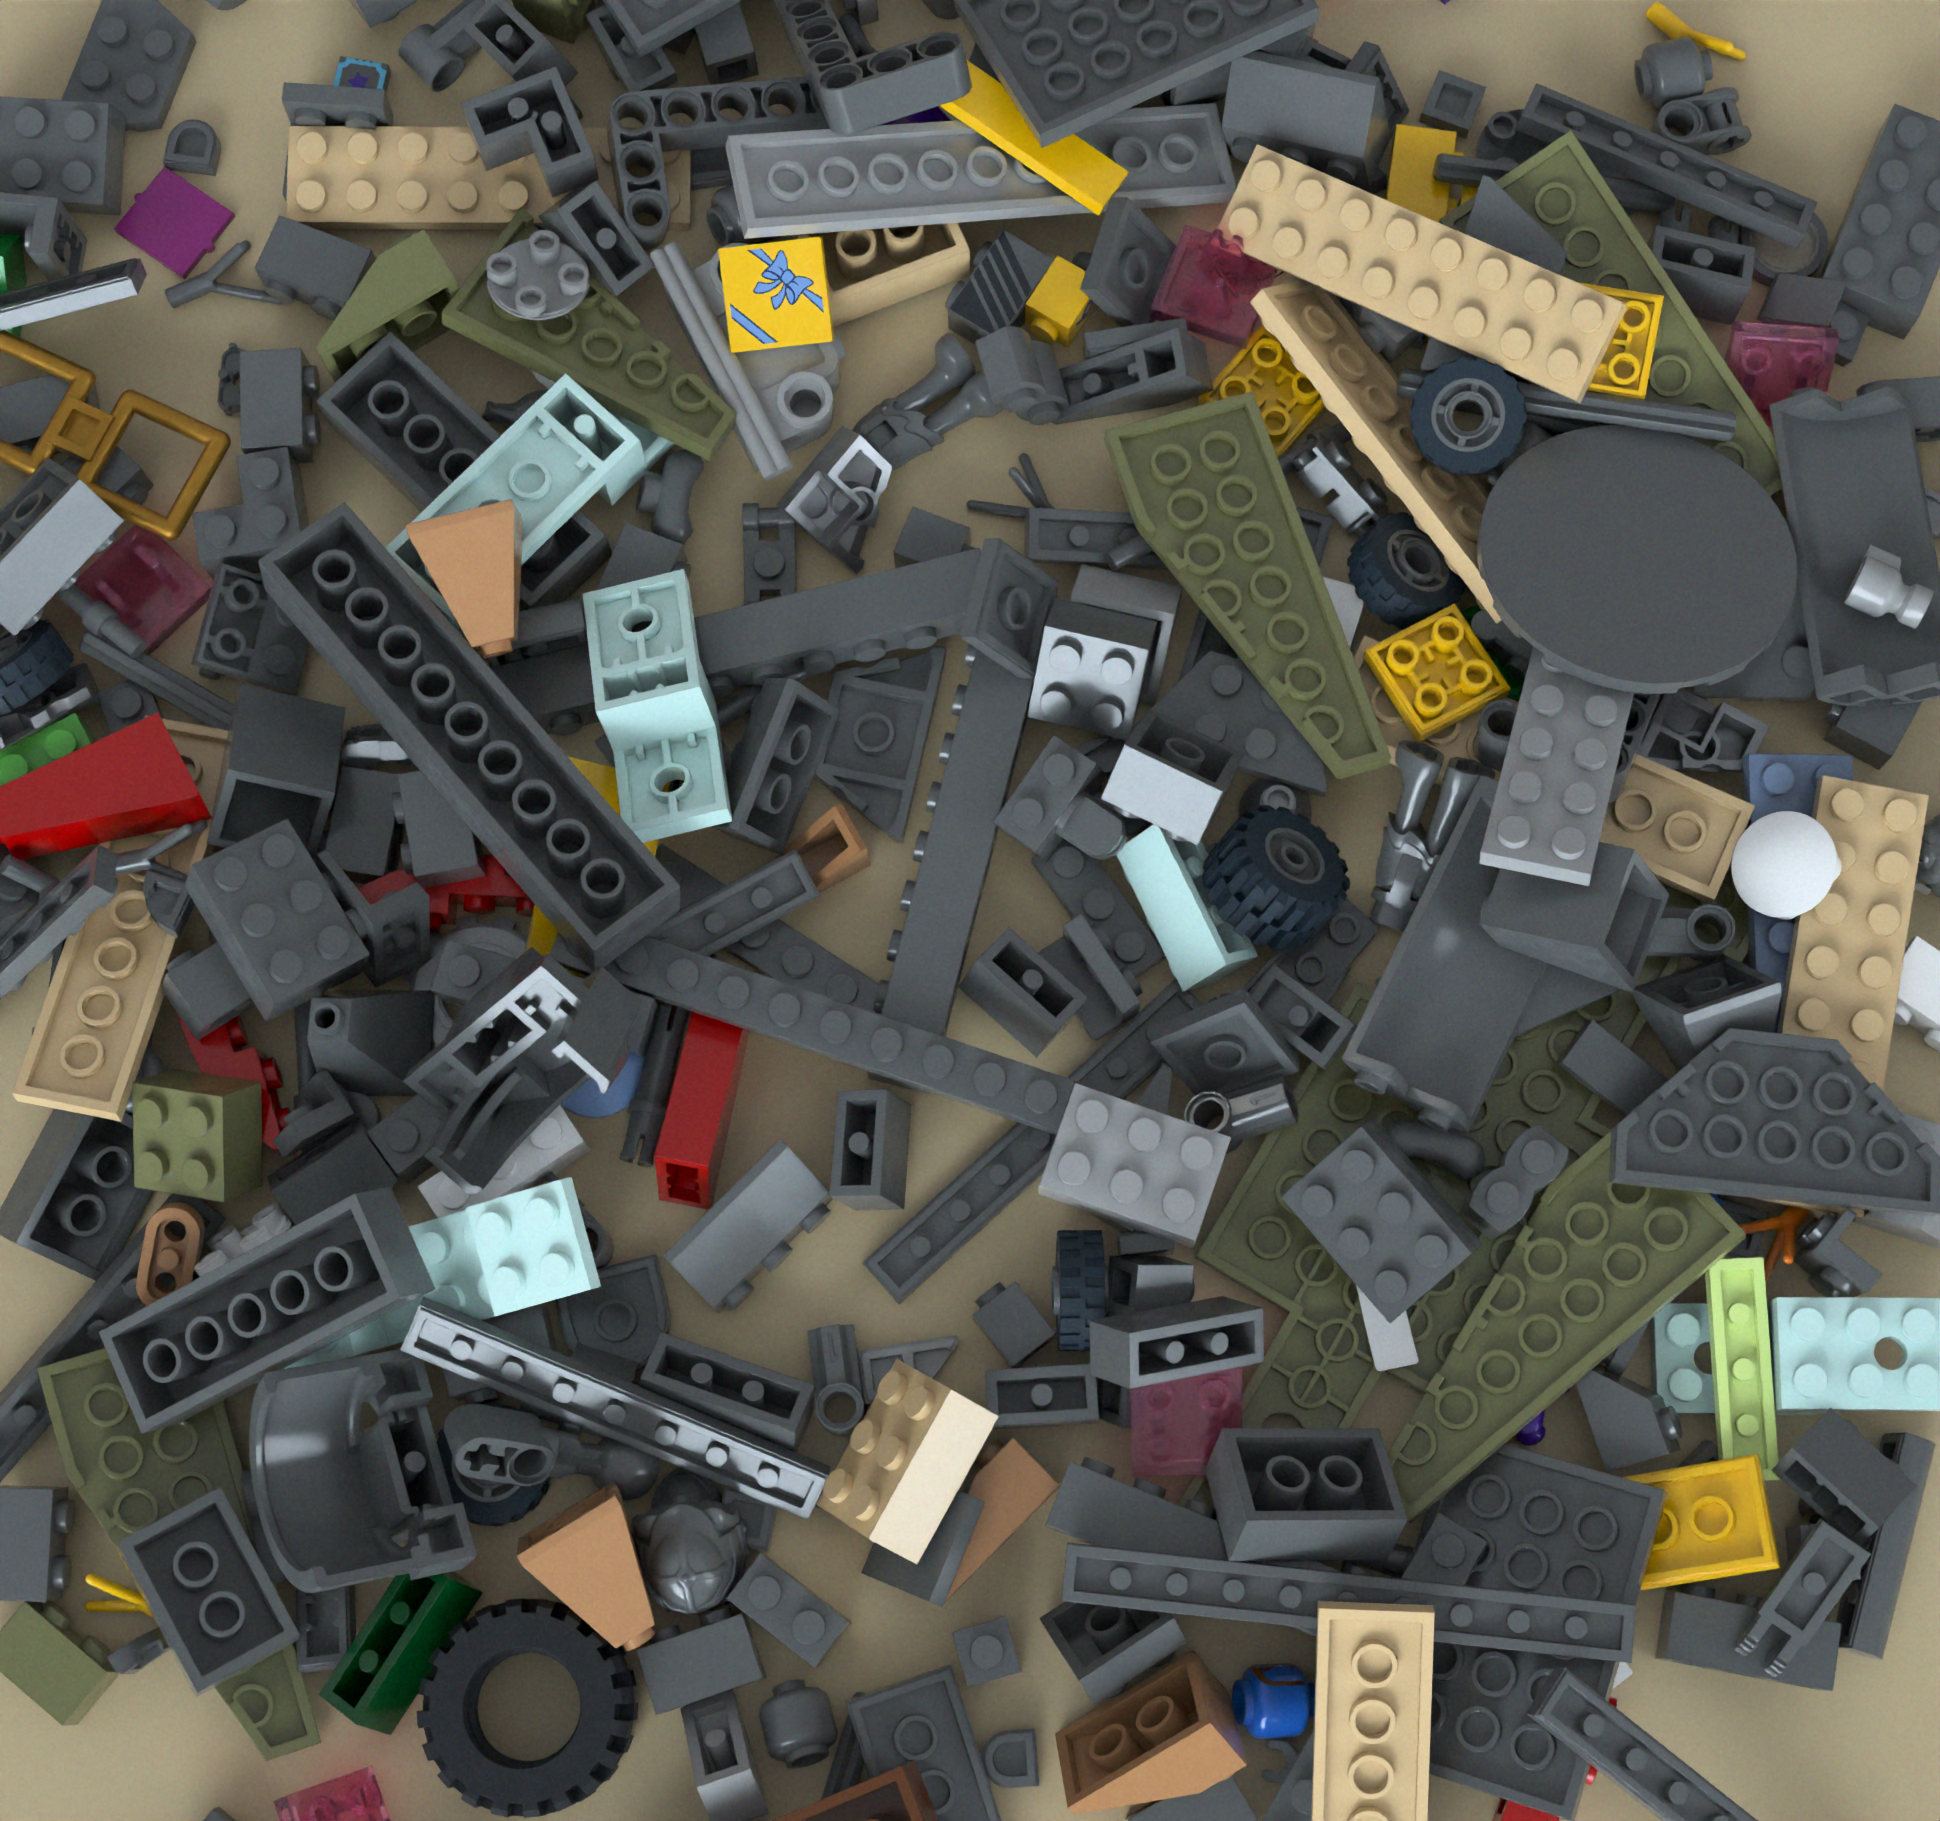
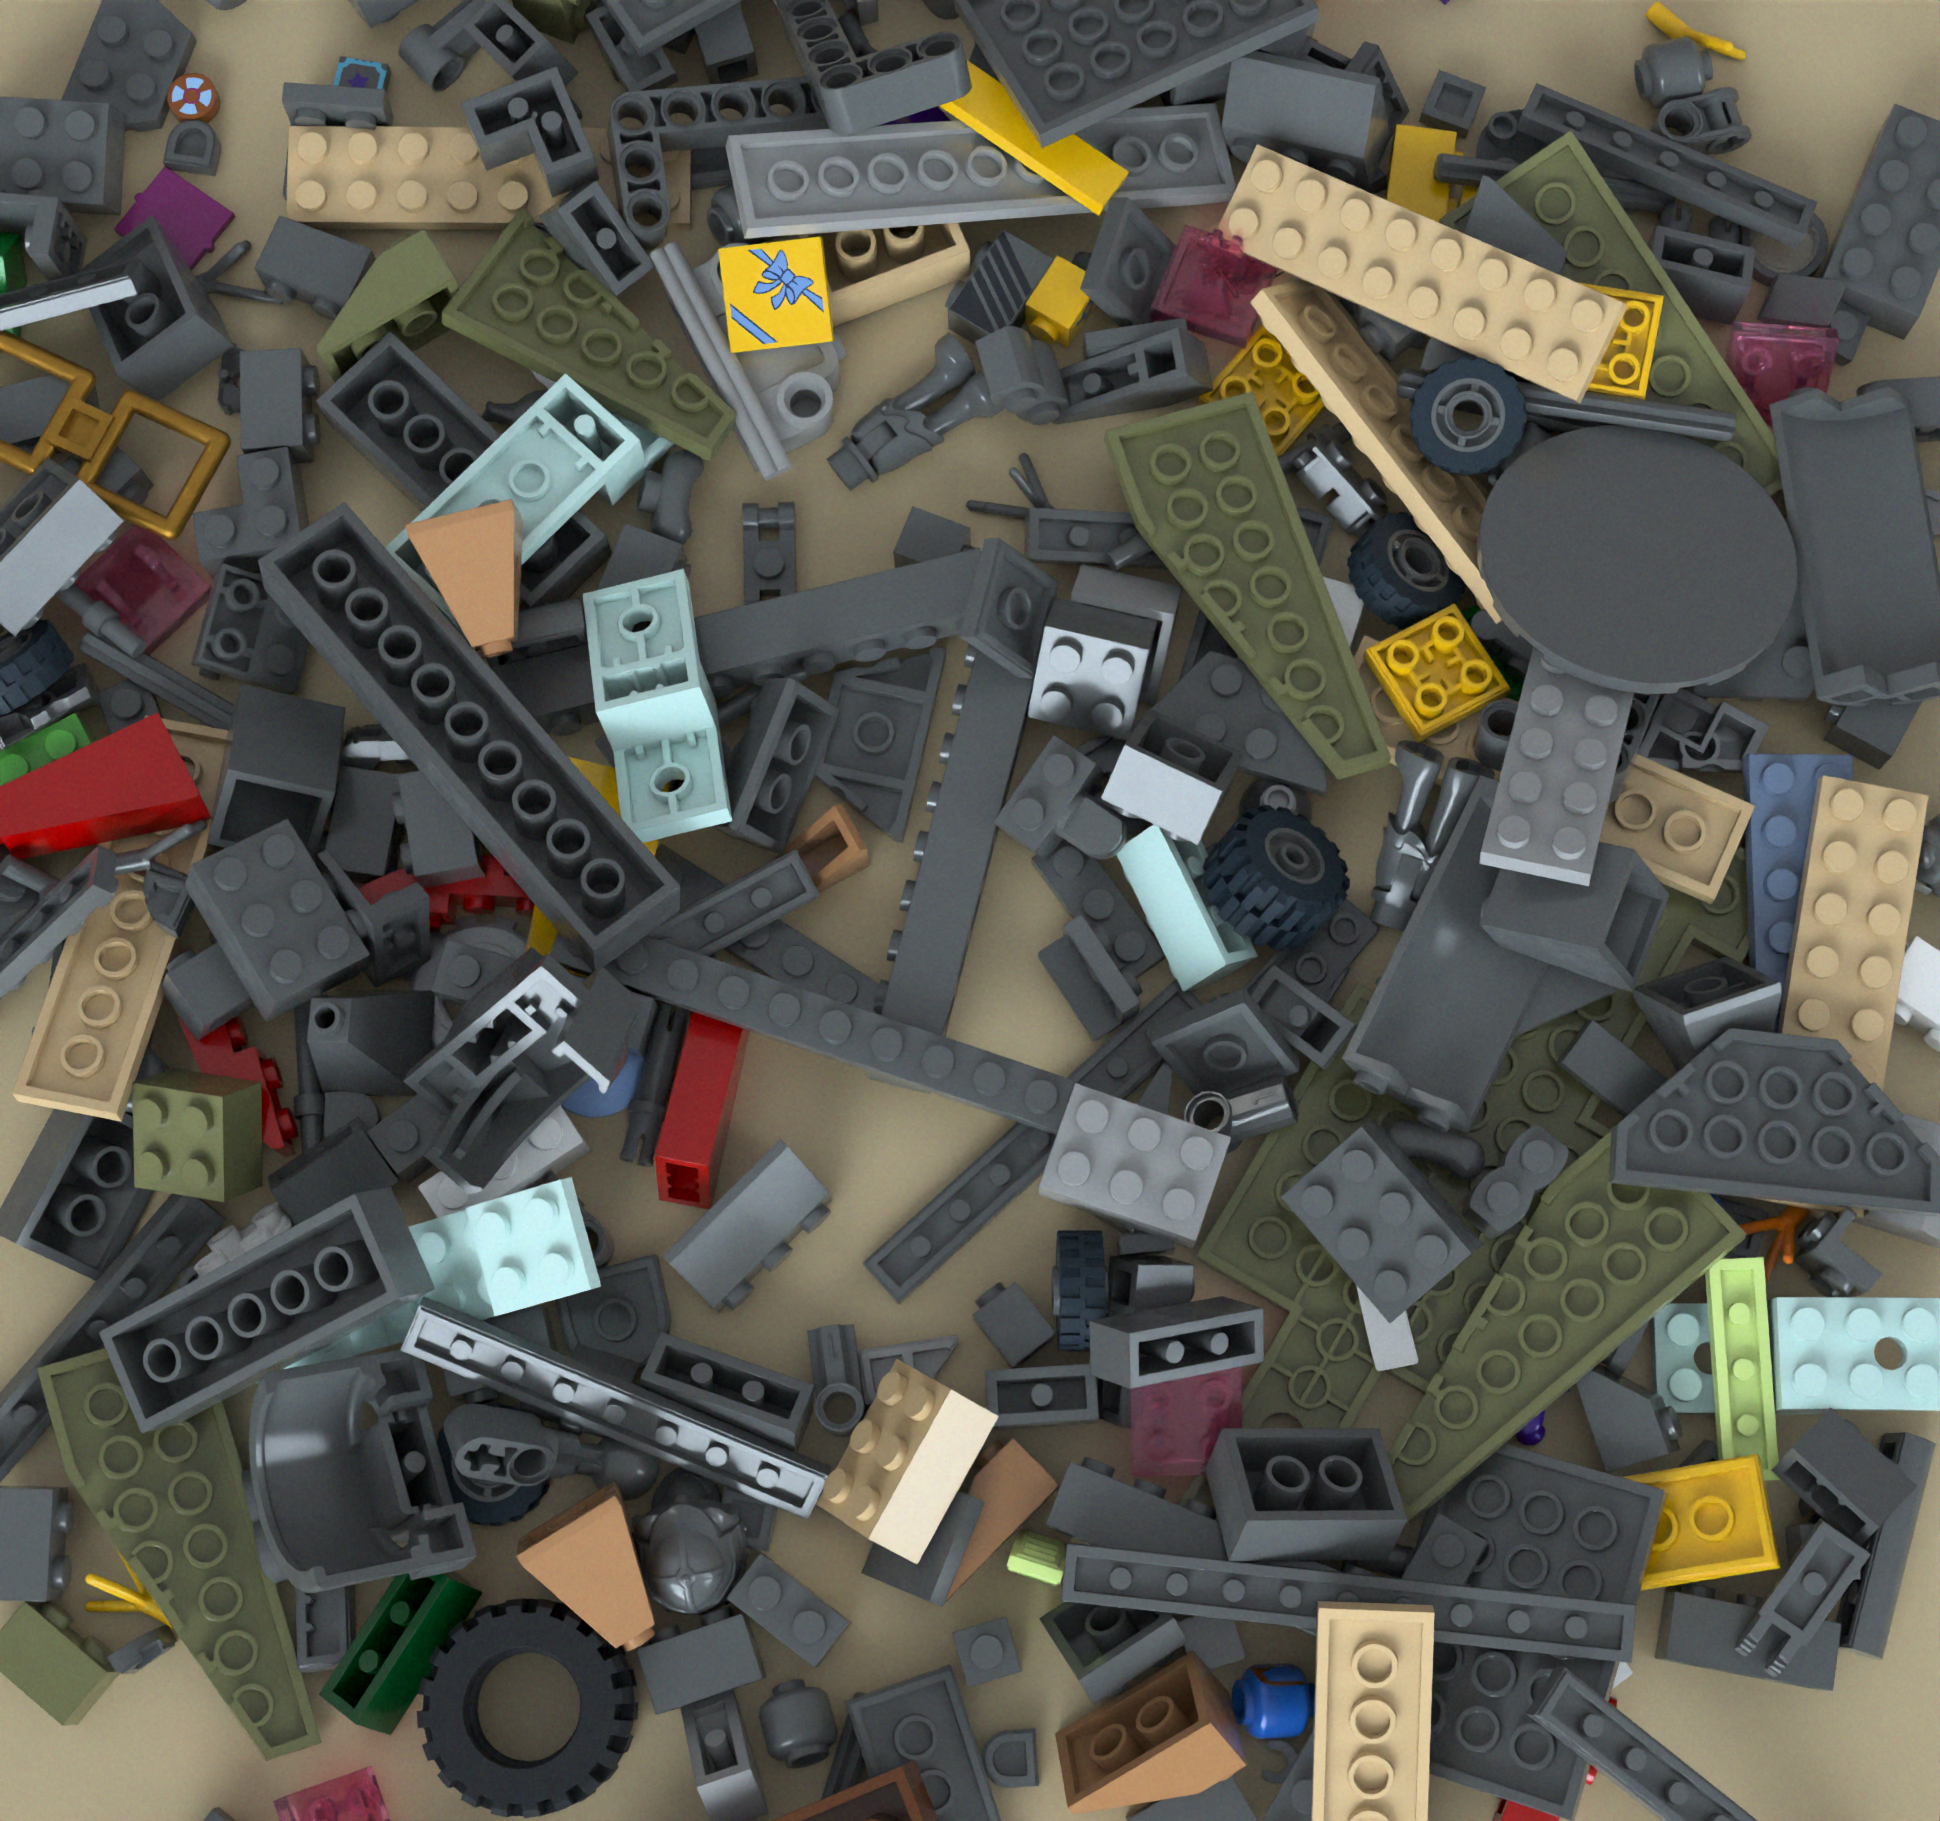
dark grey brick [118,1487,300,1697] -> none
medium nougat plate [136,1202,205,1306] -> none
dark grey bracket [273,1069,354,1158] -> none
light grey dish [486,230,590,320] -> none
flat silver slope [776,426,892,574] -> none
dark grey brick [830,1089,911,1210] -> none
dark grey brick [958,927,1089,1058] -> none
dark grey piece [1647,904,1736,963] -> none
white dish [1731,811,1842,920] -> none
light grey piece [1844,544,1934,629] -> none
none -> dark grey slope [75,215,233,401]
none -> dark orange tile [167,73,220,123]
none -> yellowish green slope [1007,1530,1067,1586]
none -> light grey tile [1177,1616,1246,1670]

